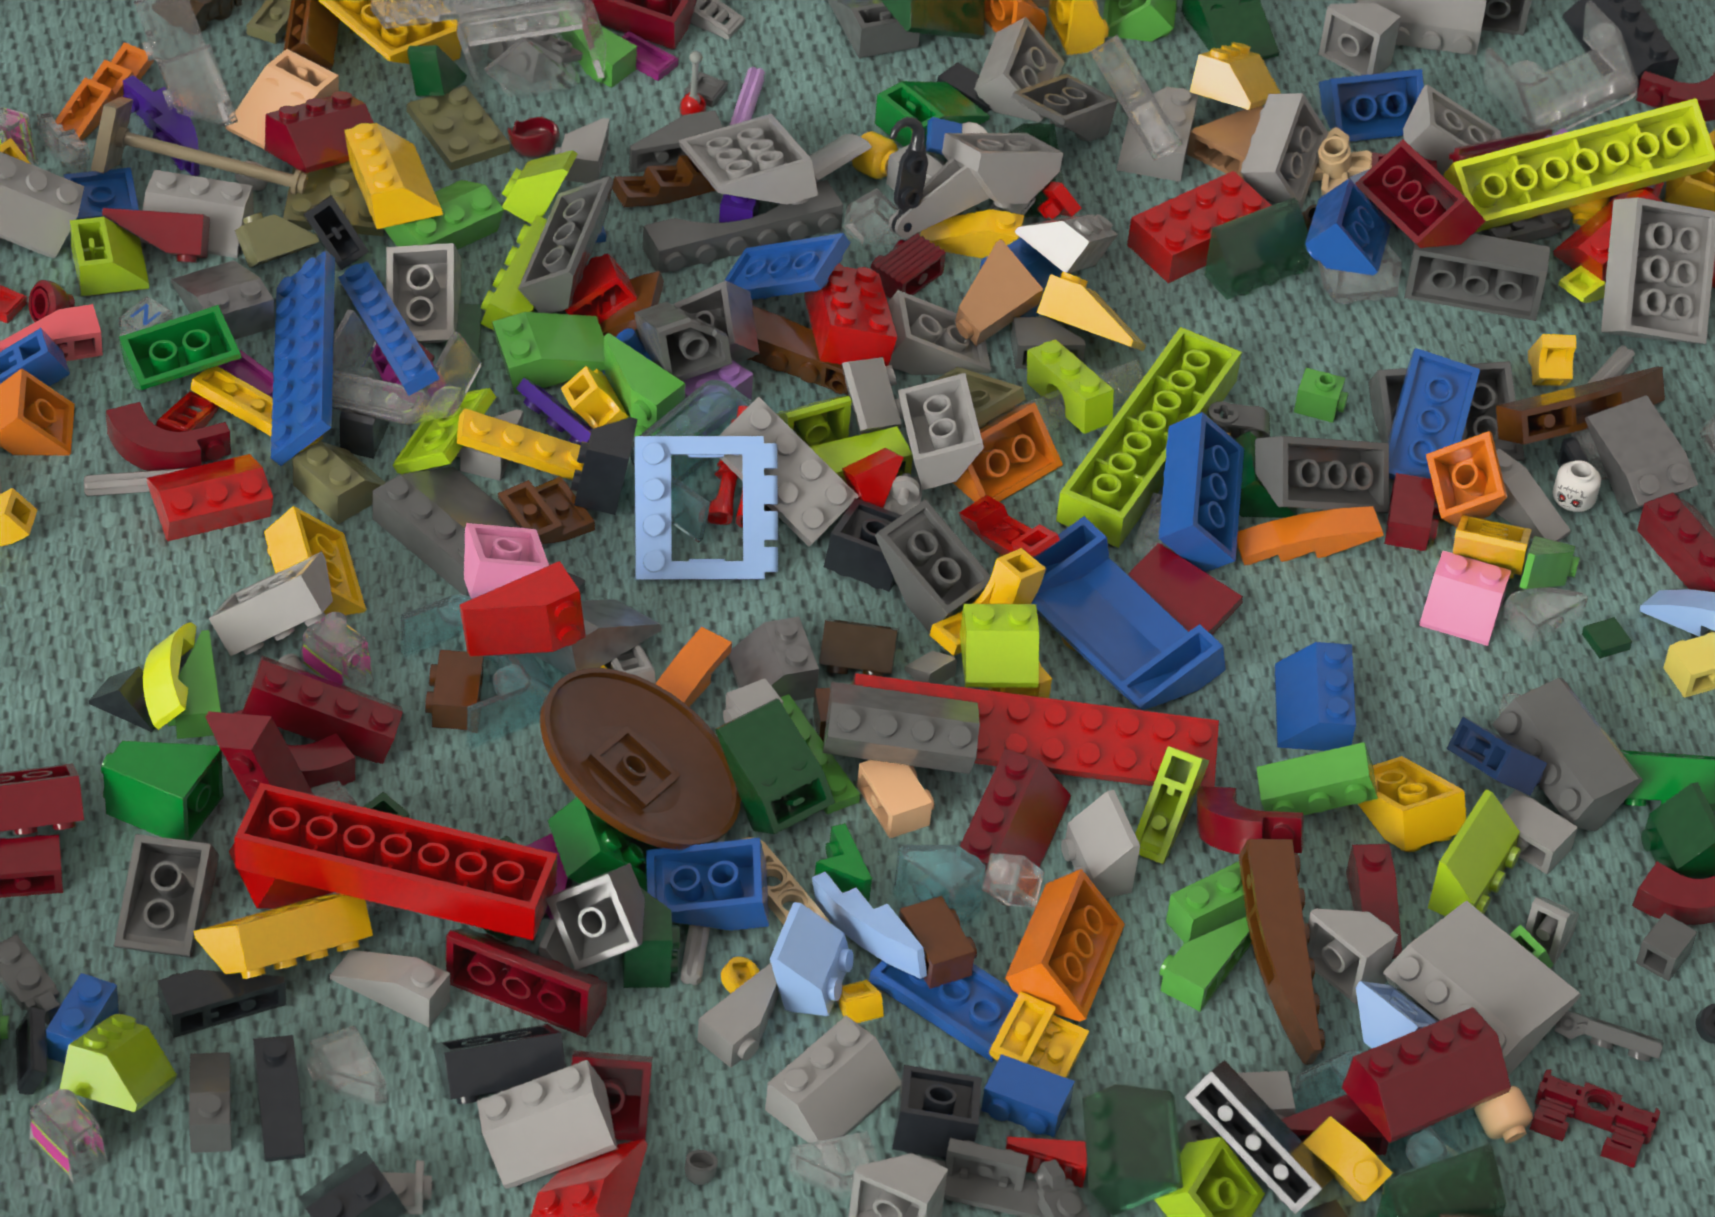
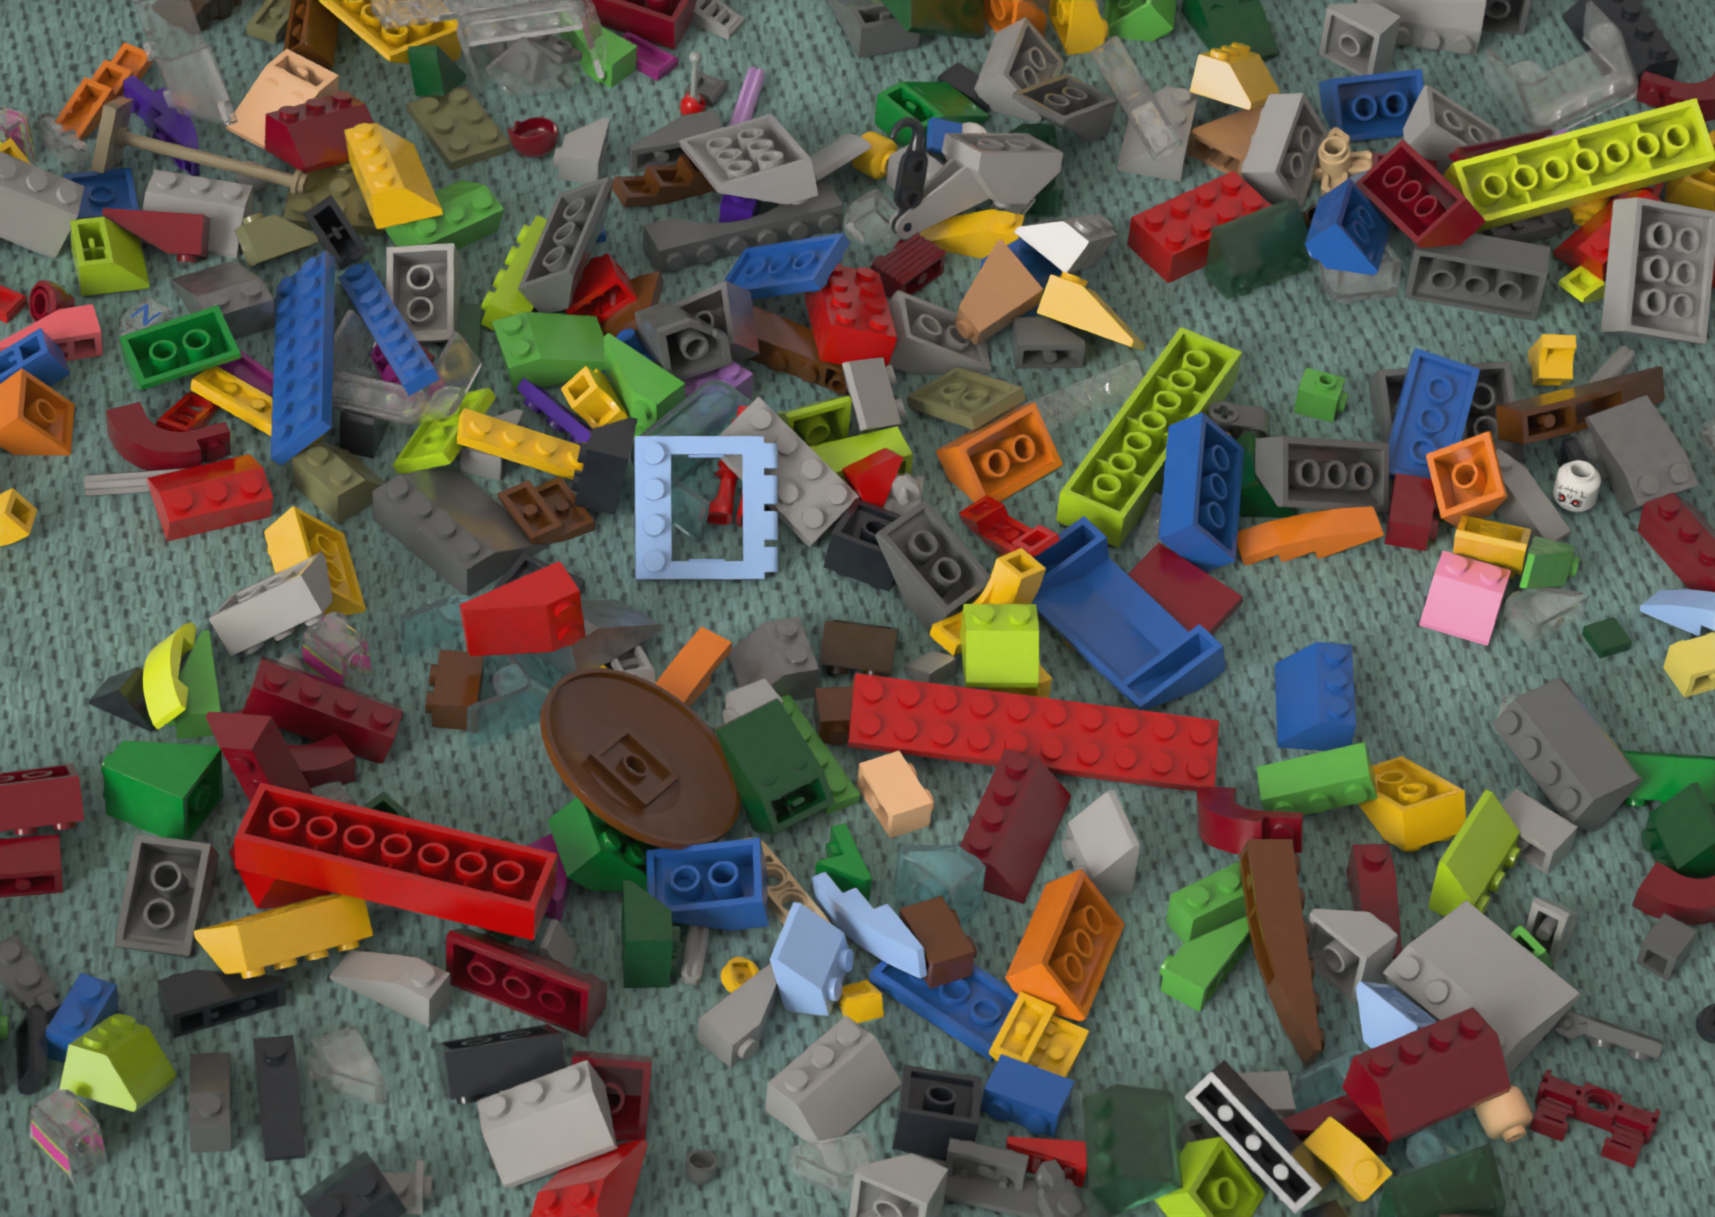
bright pink slope [464,523,549,598] -> none
lime slope [502,150,578,224] -> none
dark grey slope [546,863,645,970] -> none
dark grey slope [823,682,980,774] -> none
light grey slope [897,373,984,490] -> none
clear brick [982,853,1044,908] -> none
lime arch [1027,339,1114,434] -> none
red tile [1037,181,1082,220] -> none
lime slope [1135,746,1209,864] -> none
dark blue slope [1446,717,1547,796] -> none

